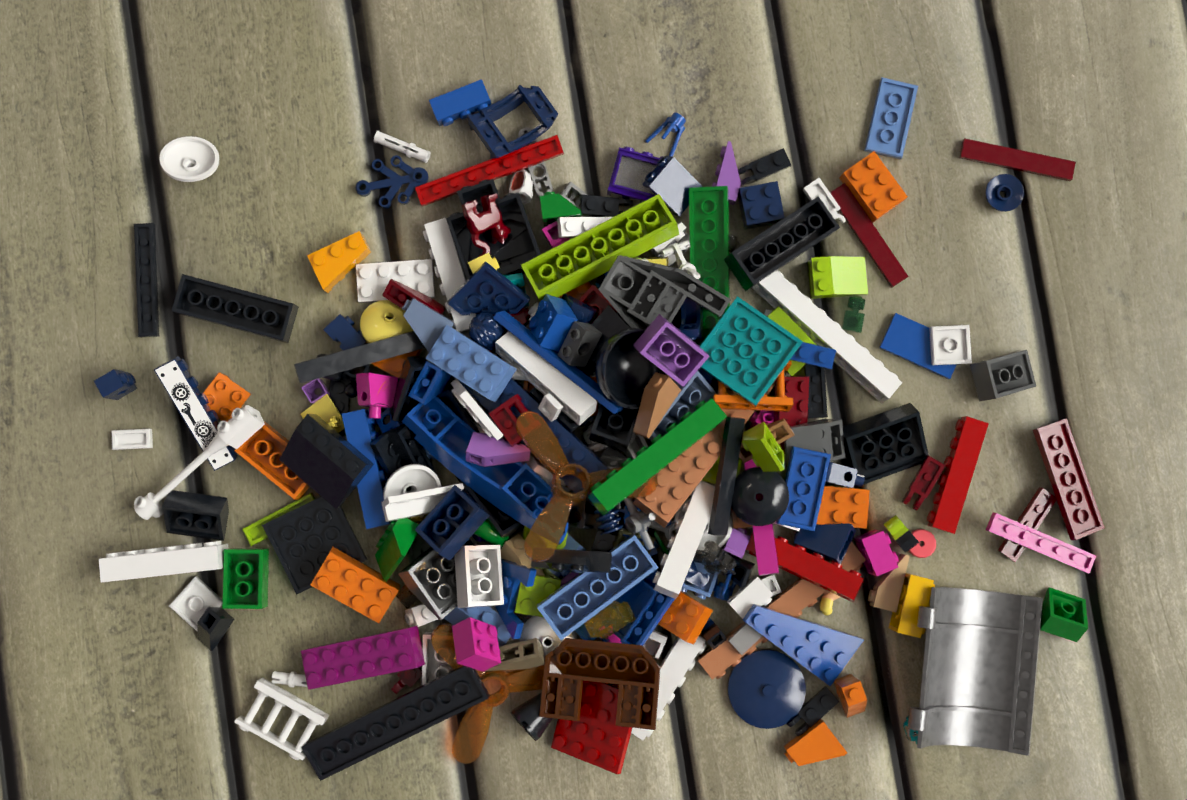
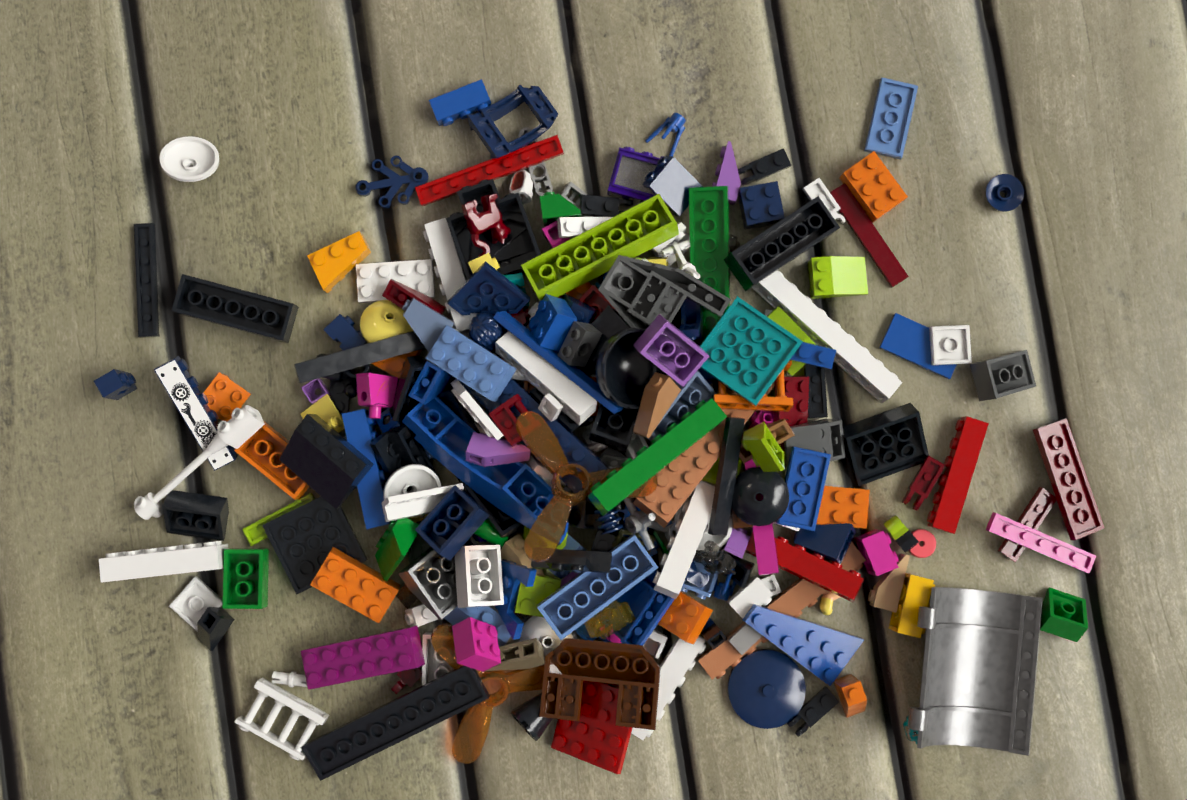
white tile [112,429,153,450] -> none
white pin [374,131,431,163] -> none
orange slope [784,719,847,766] -> none
torso [825,462,865,488] -> none
clear green plate [842,295,865,333] -> none
dark red tile [959,138,1076,181] -> none

